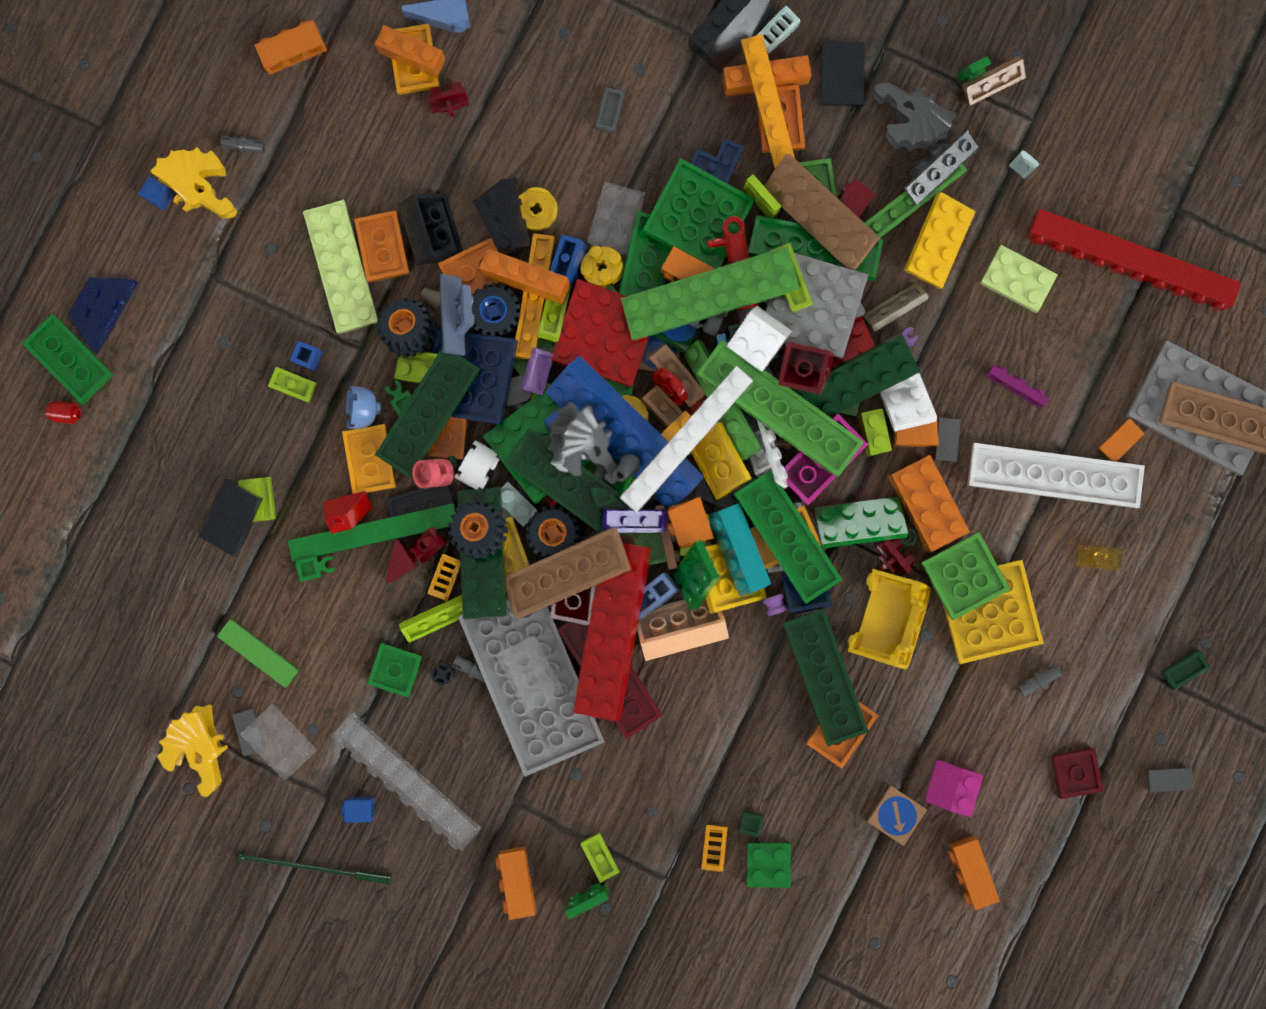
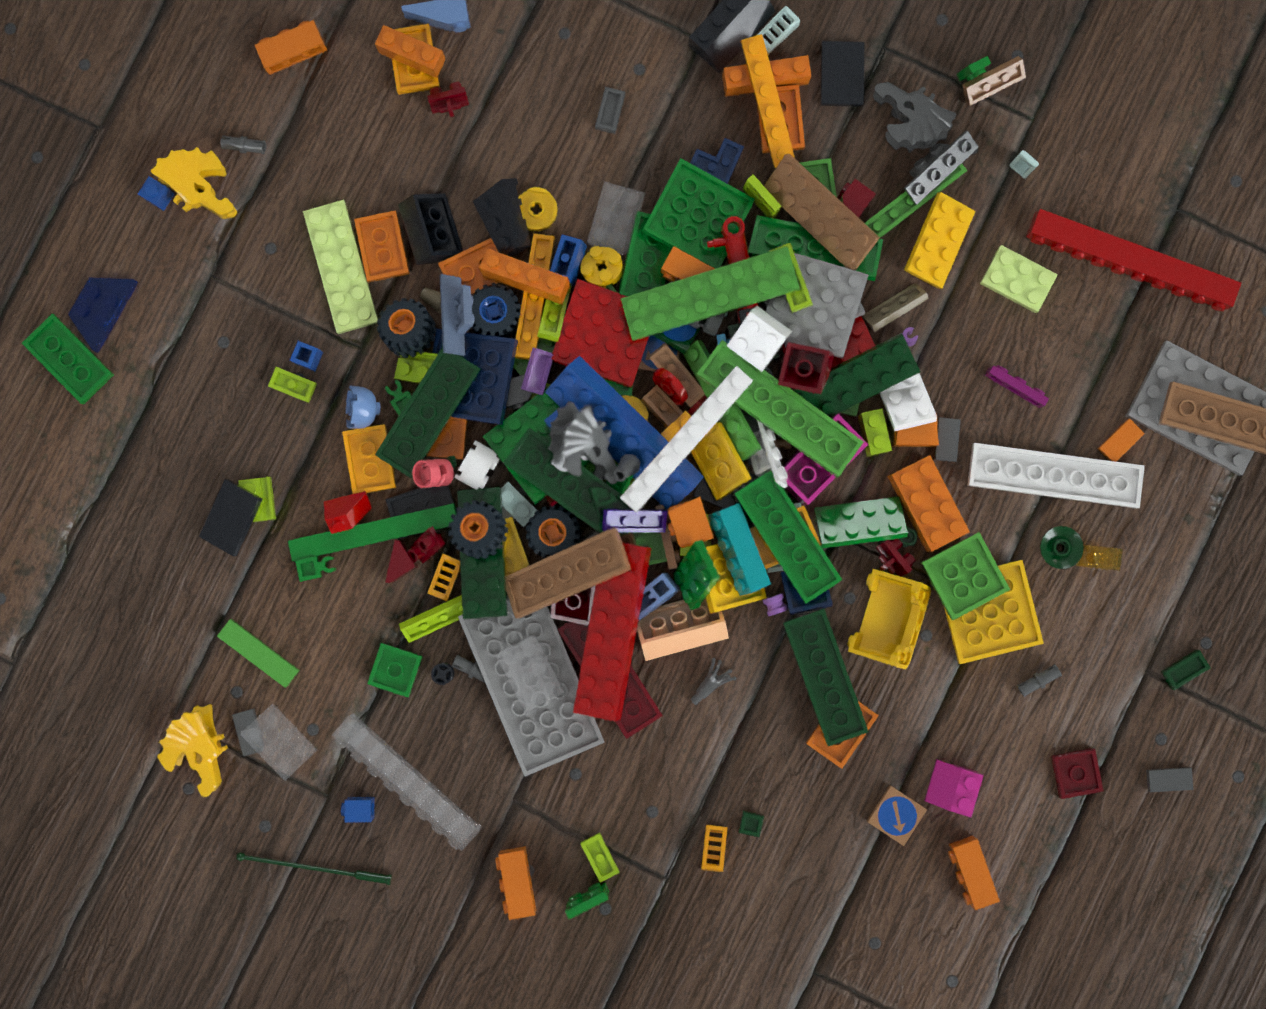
red brick [46,401,81,424] -> none
green plate [747,842,791,888] -> none
none -> dark grey piece [690,658,737,705]
none -> dark green dish [1040,526,1084,569]

